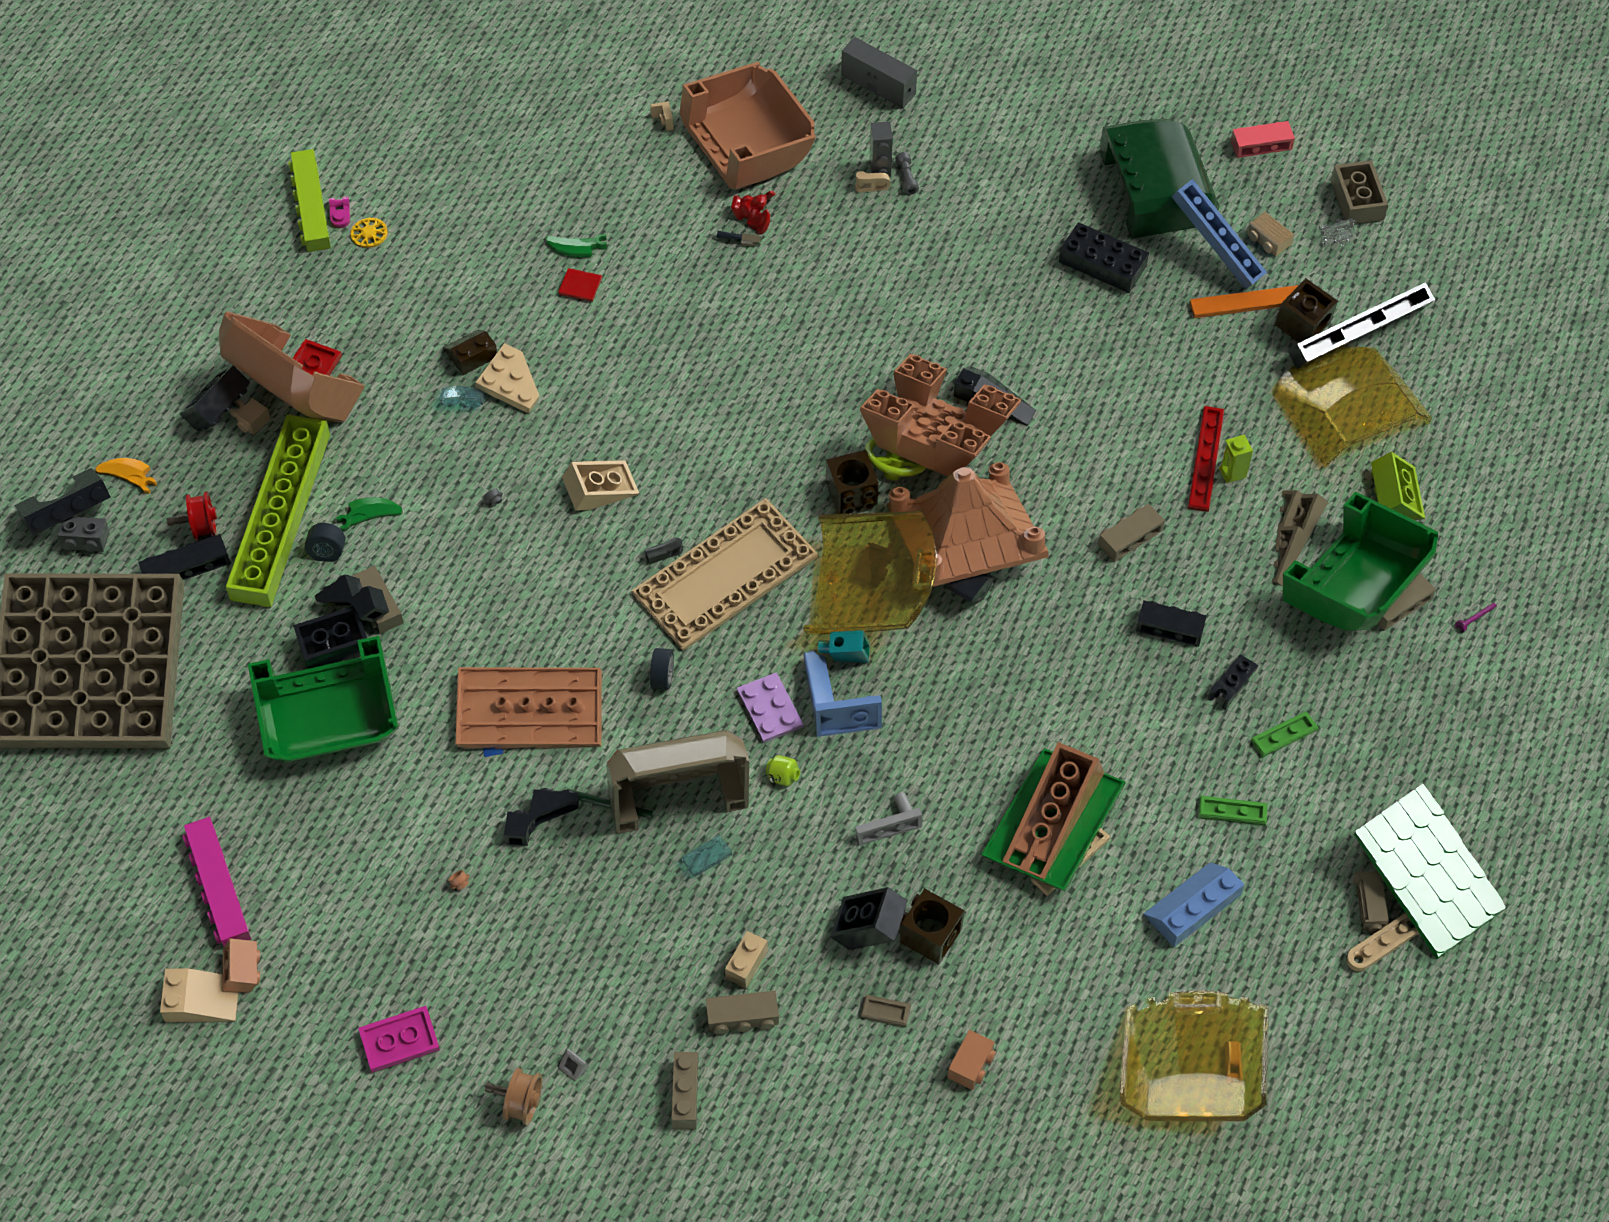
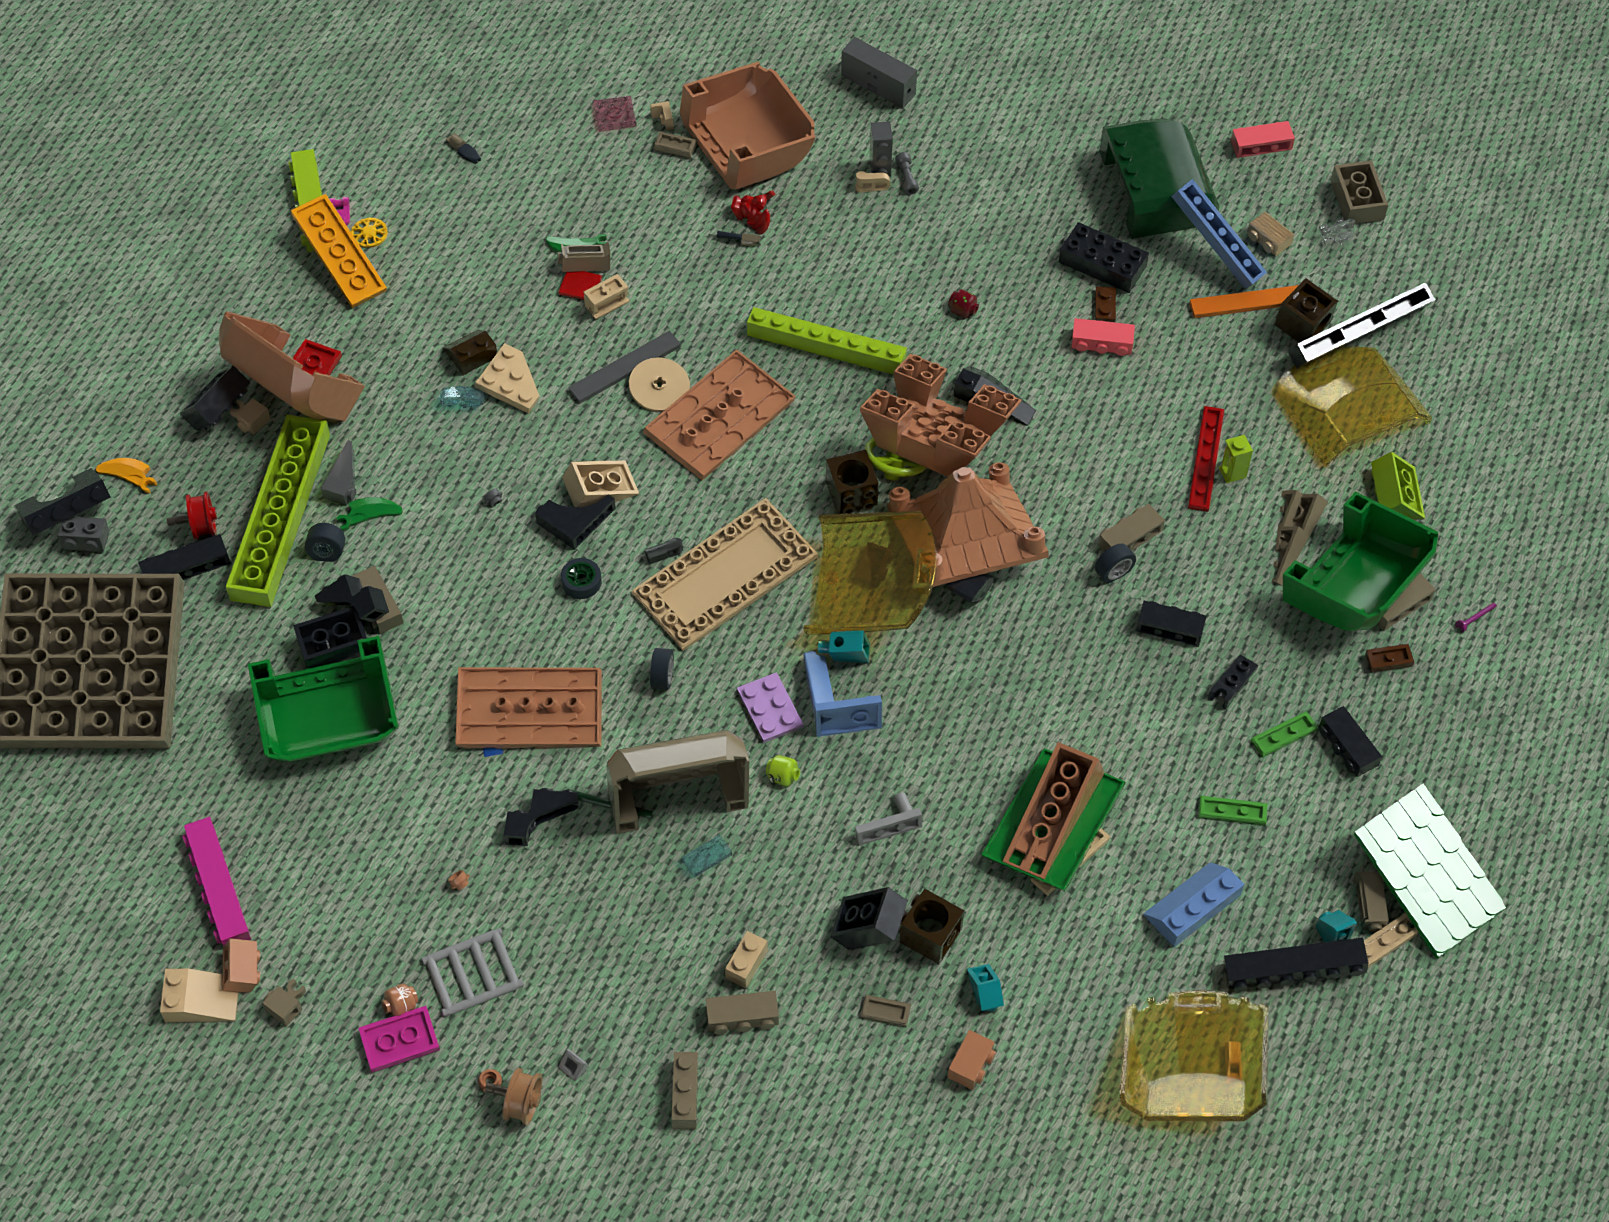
none -> dark tan brick [263,979,306,1027]
none -> light orange plate [291,194,387,308]
none -> dark grey slope [321,440,356,506]
none -> nougat head [381,983,418,1016]
none -> light grey bar [421,928,524,1017]
none -> piece [446,133,481,163]
none -> nougat plate [478,1069,502,1093]
none -> black arch [535,494,616,550]
none -> dark tan window [557,241,610,272]
none -> wheel [561,558,602,599]
none -> dark grey tile [568,330,681,404]
none -> tan hinge [584,274,630,319]
none -> clear pink tile [593,96,637,132]
none -> tan piece [629,358,690,412]
none -> nougat piece [643,349,795,481]
none -> dark tan plate [654,132,697,158]
none -> lime brick [747,307,907,374]
none -> dark red head [948,289,979,318]
none -> teal slope [967,964,1004,1011]
none -> coral brick [1071,318,1135,356]
none -> black wheel [1094,543,1136,583]
none -> reddish brown plate [1095,286,1116,323]
none -> black brick [1223,937,1369,991]
none -> teal slope [1315,910,1357,942]
none -> black brick [1319,706,1382,777]
none -> reddish brown plate [1365,644,1414,673]

